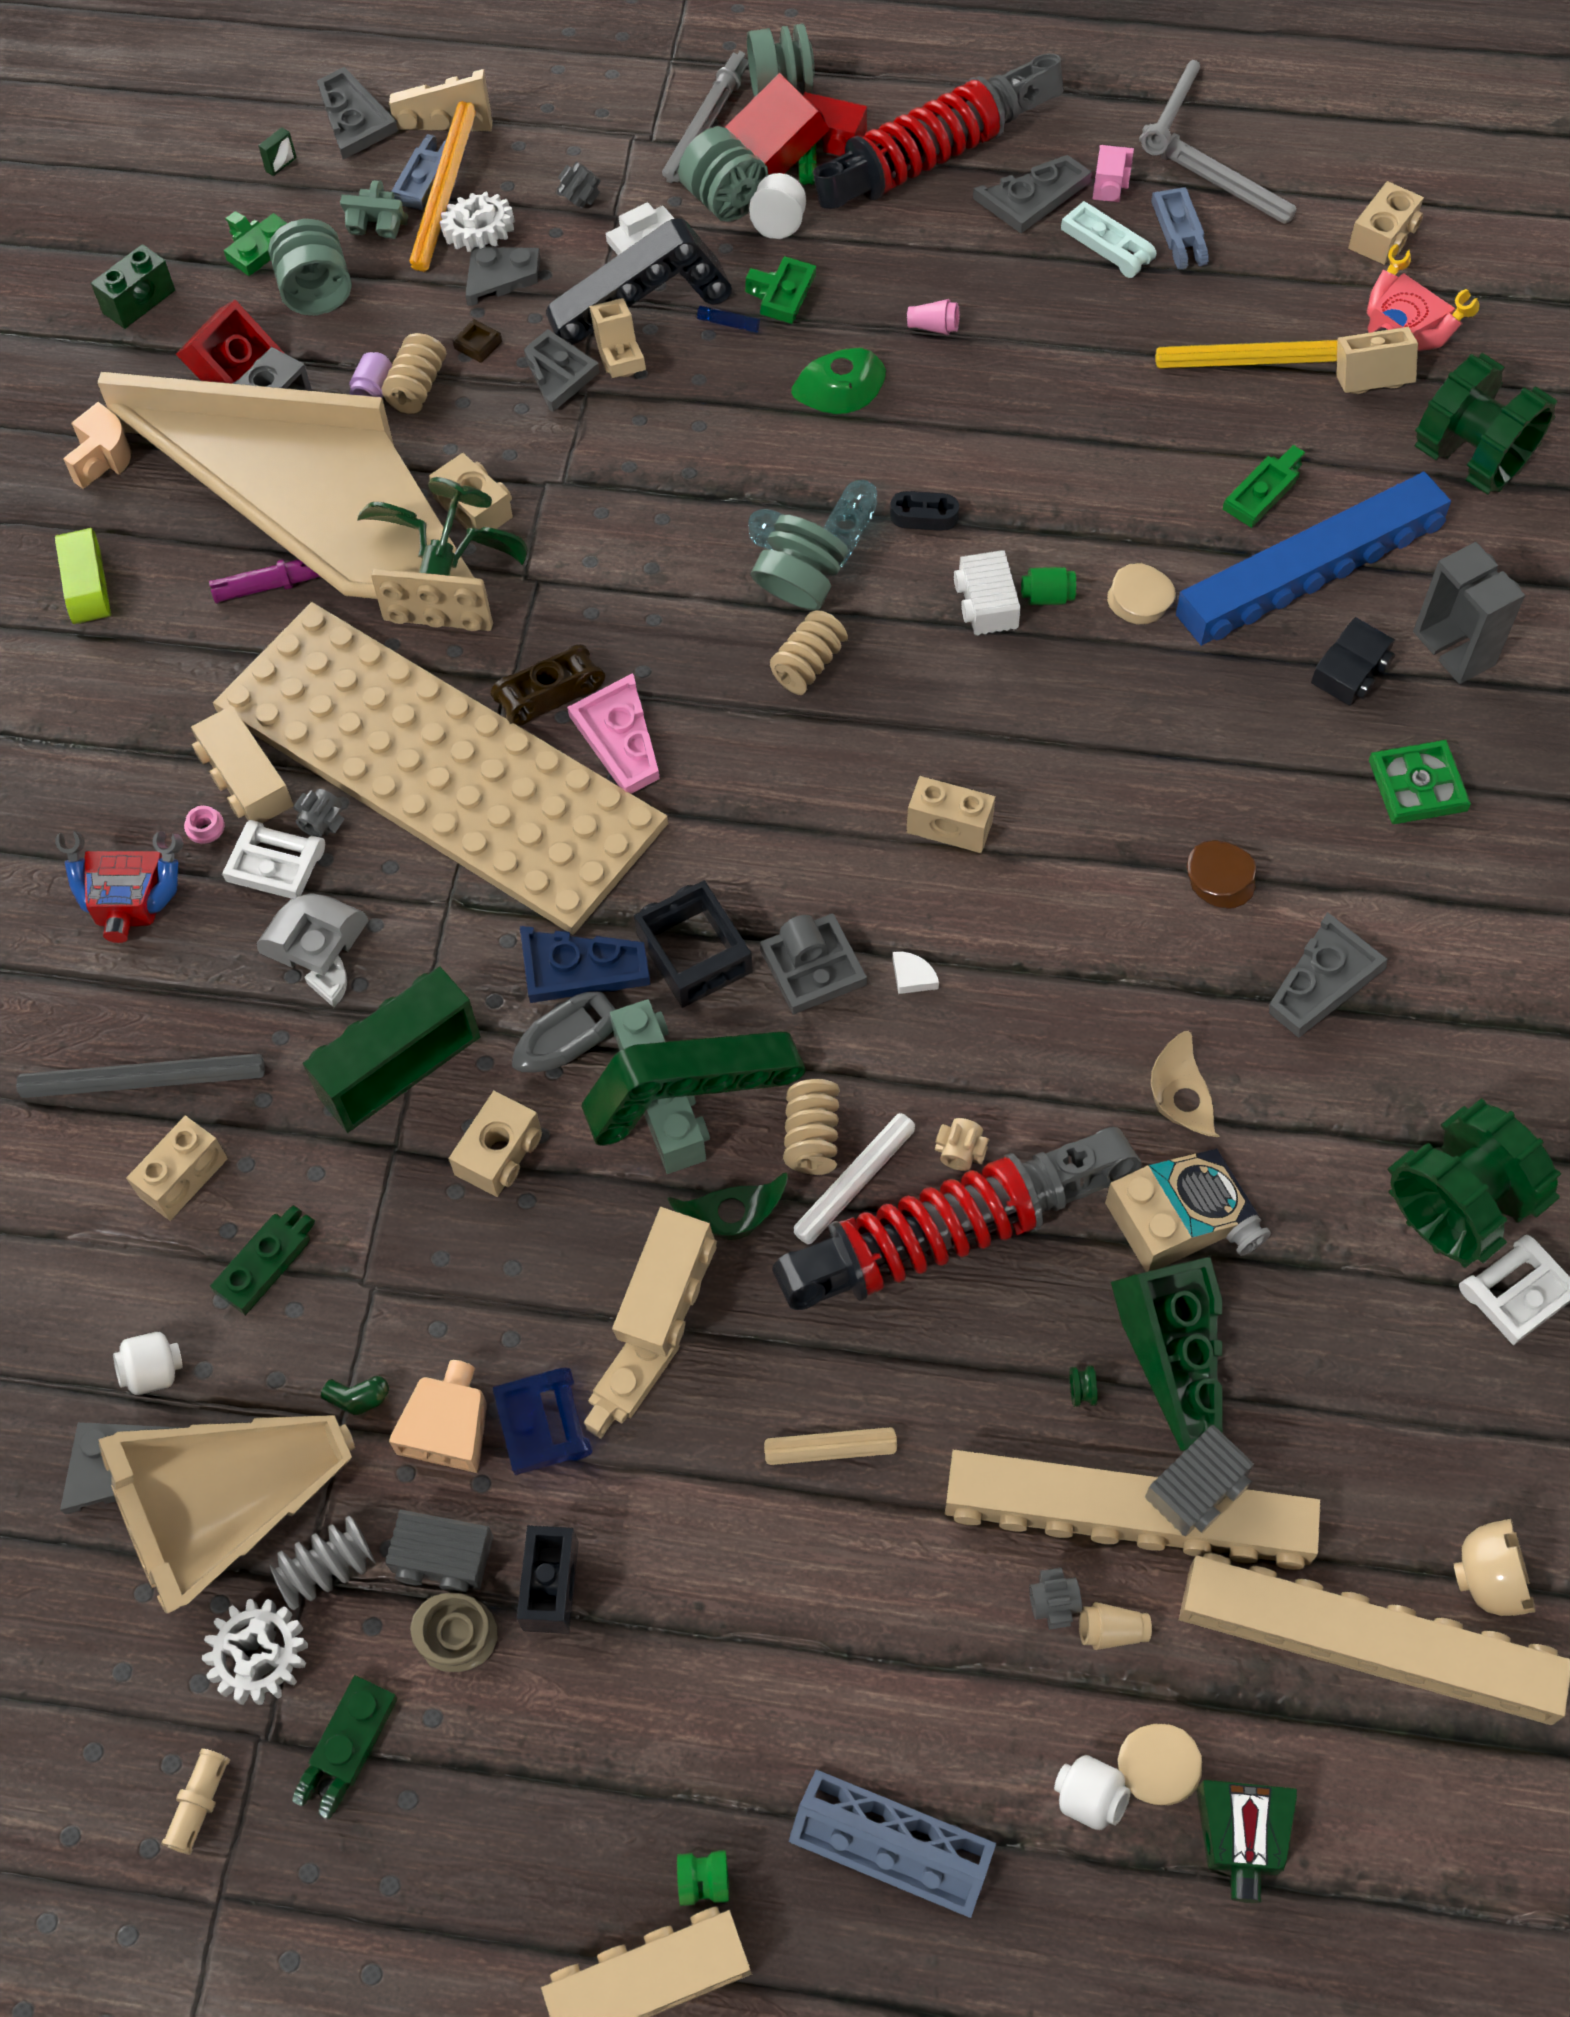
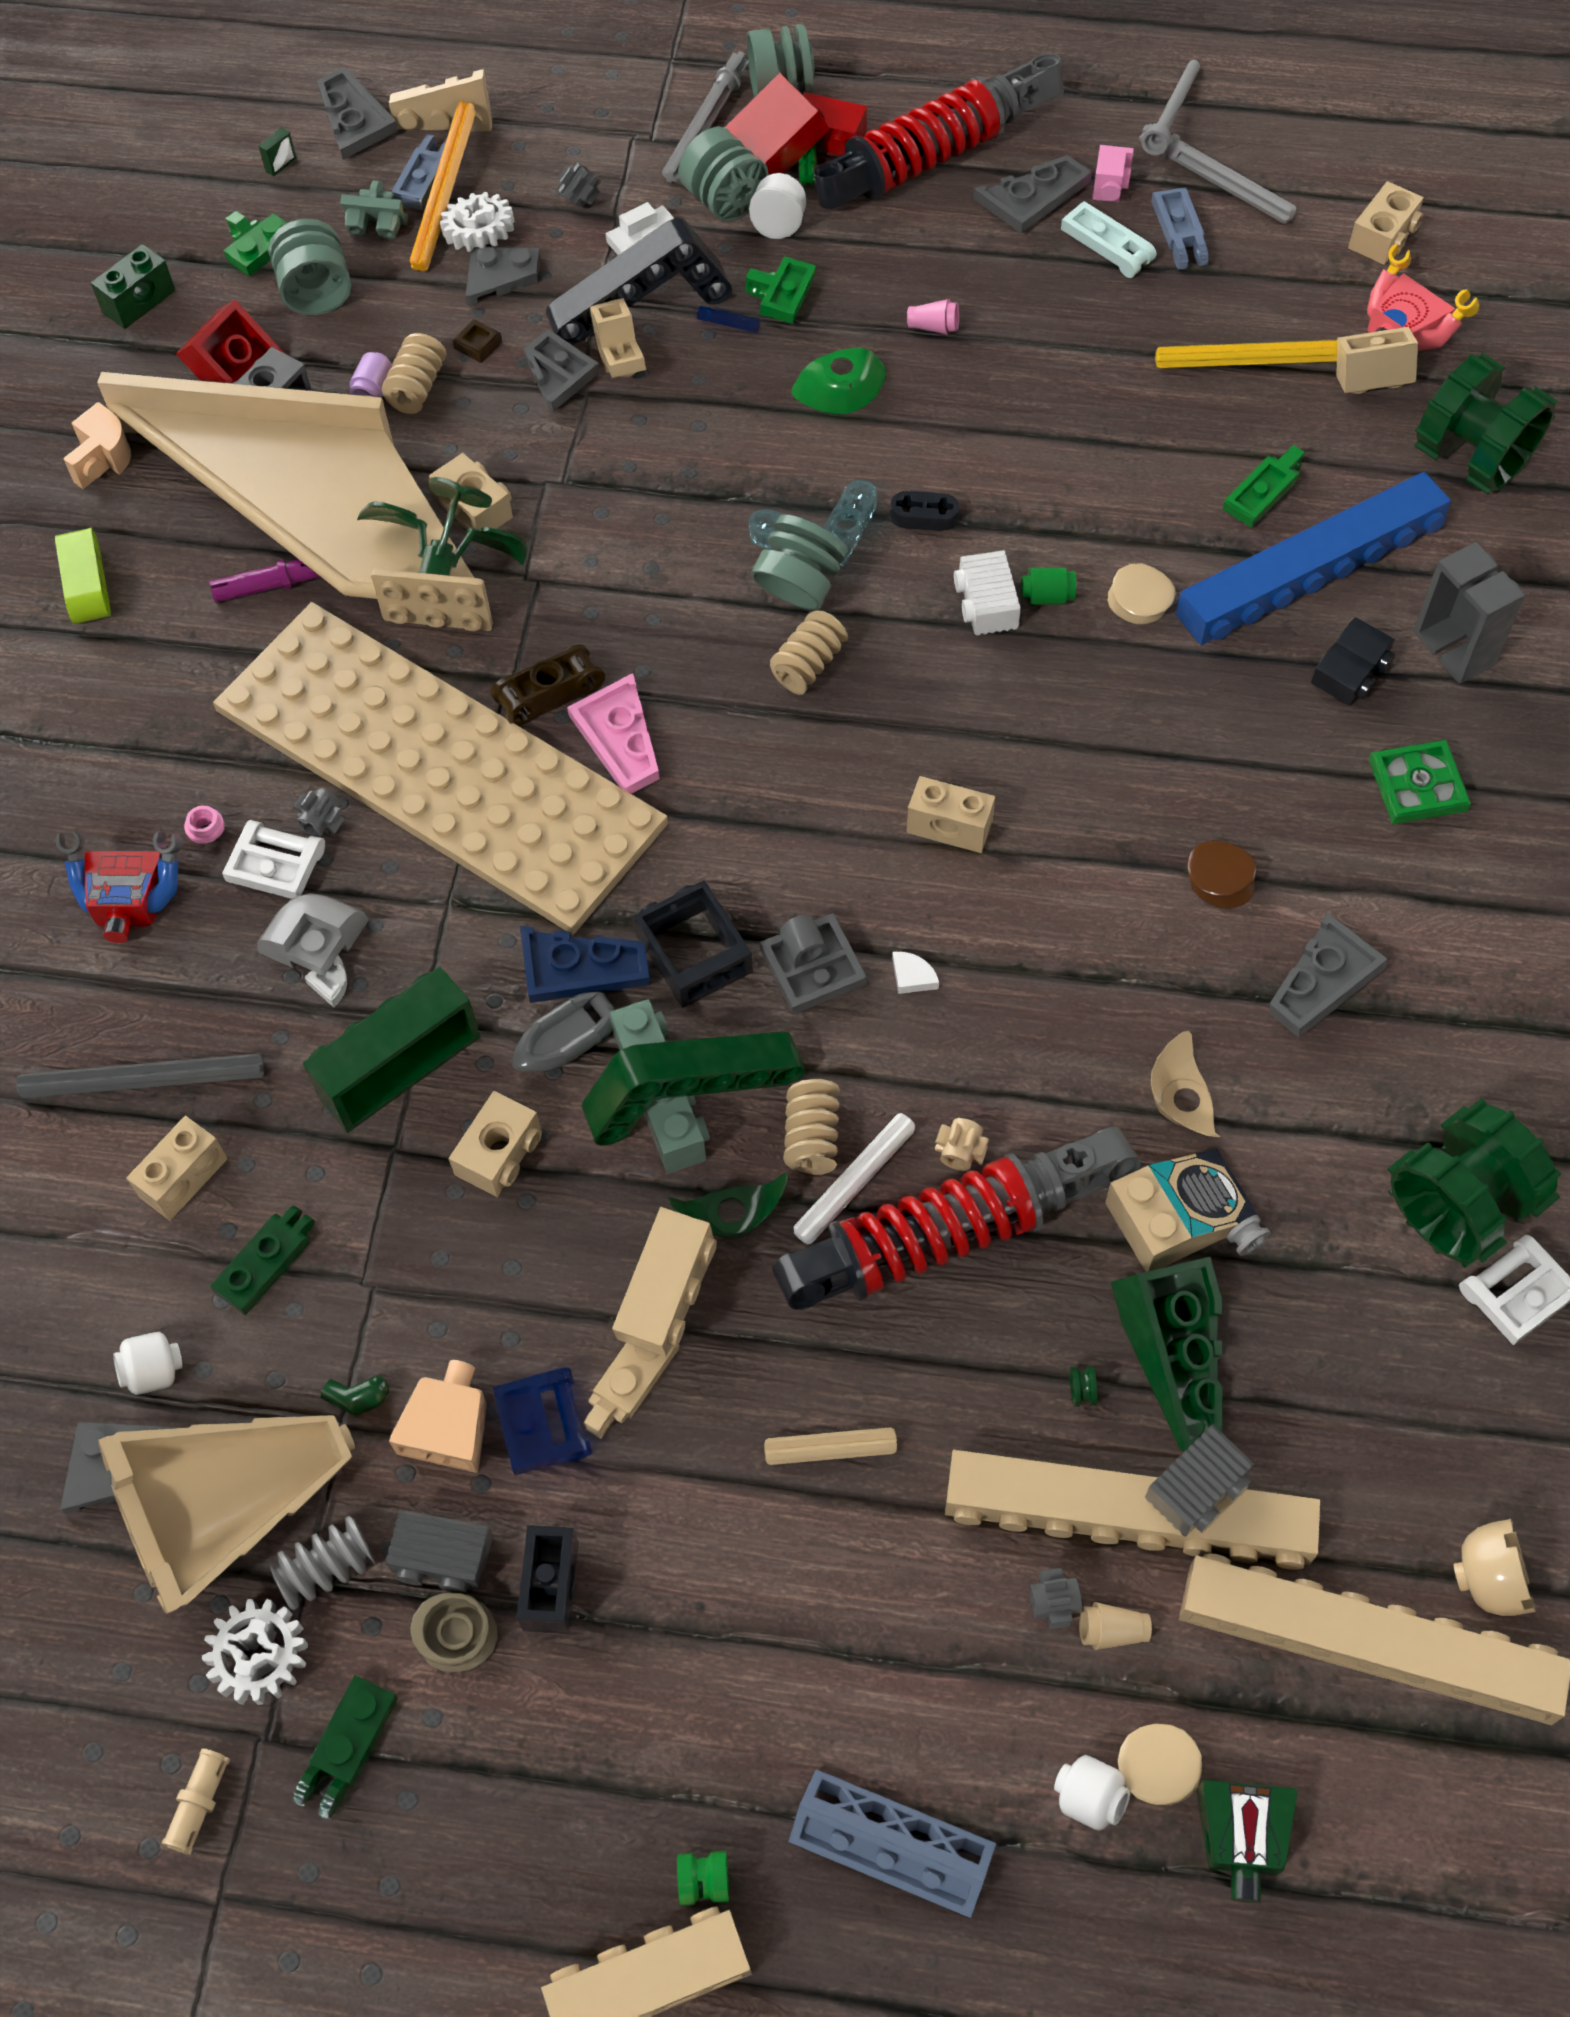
tan brick [191,705,294,823] -> none

